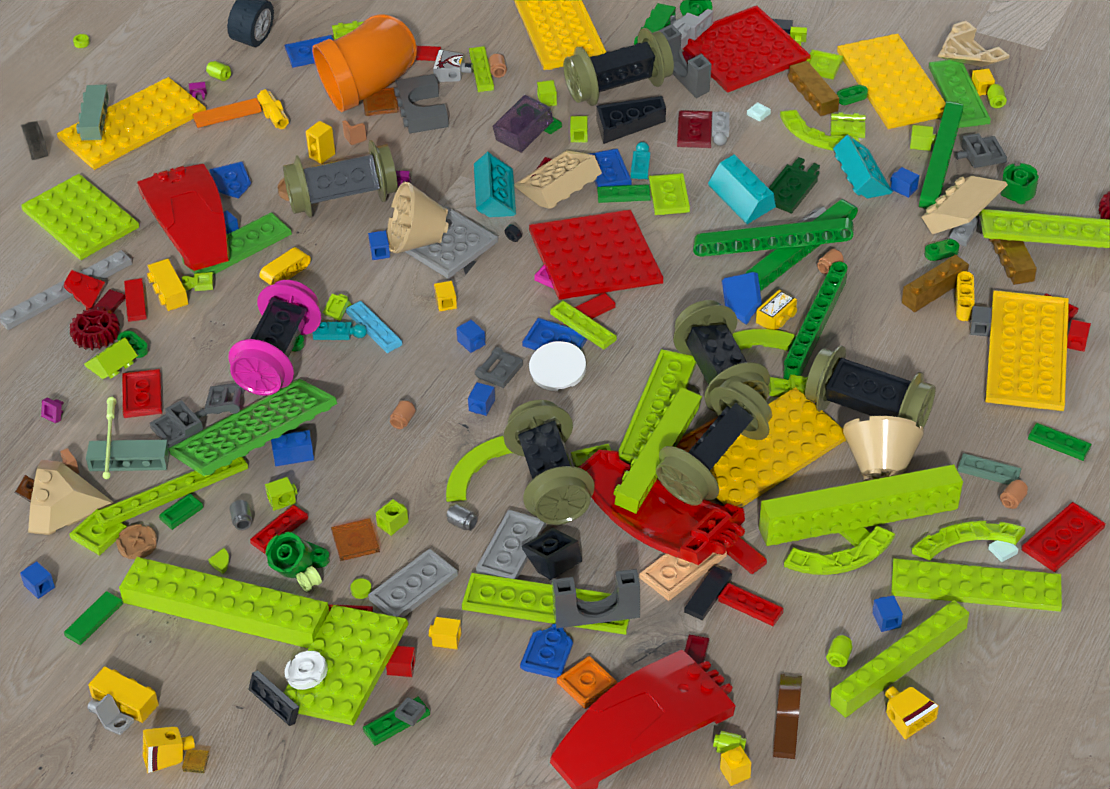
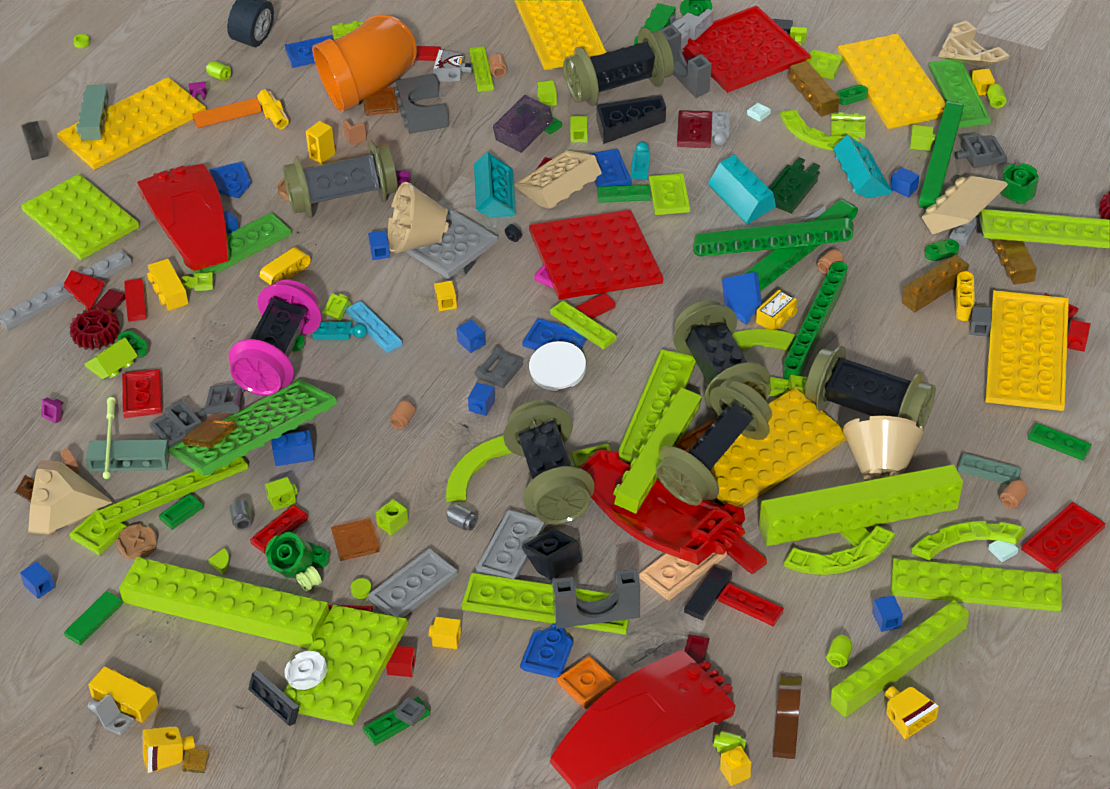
none -> clear orange tile [182,419,237,448]

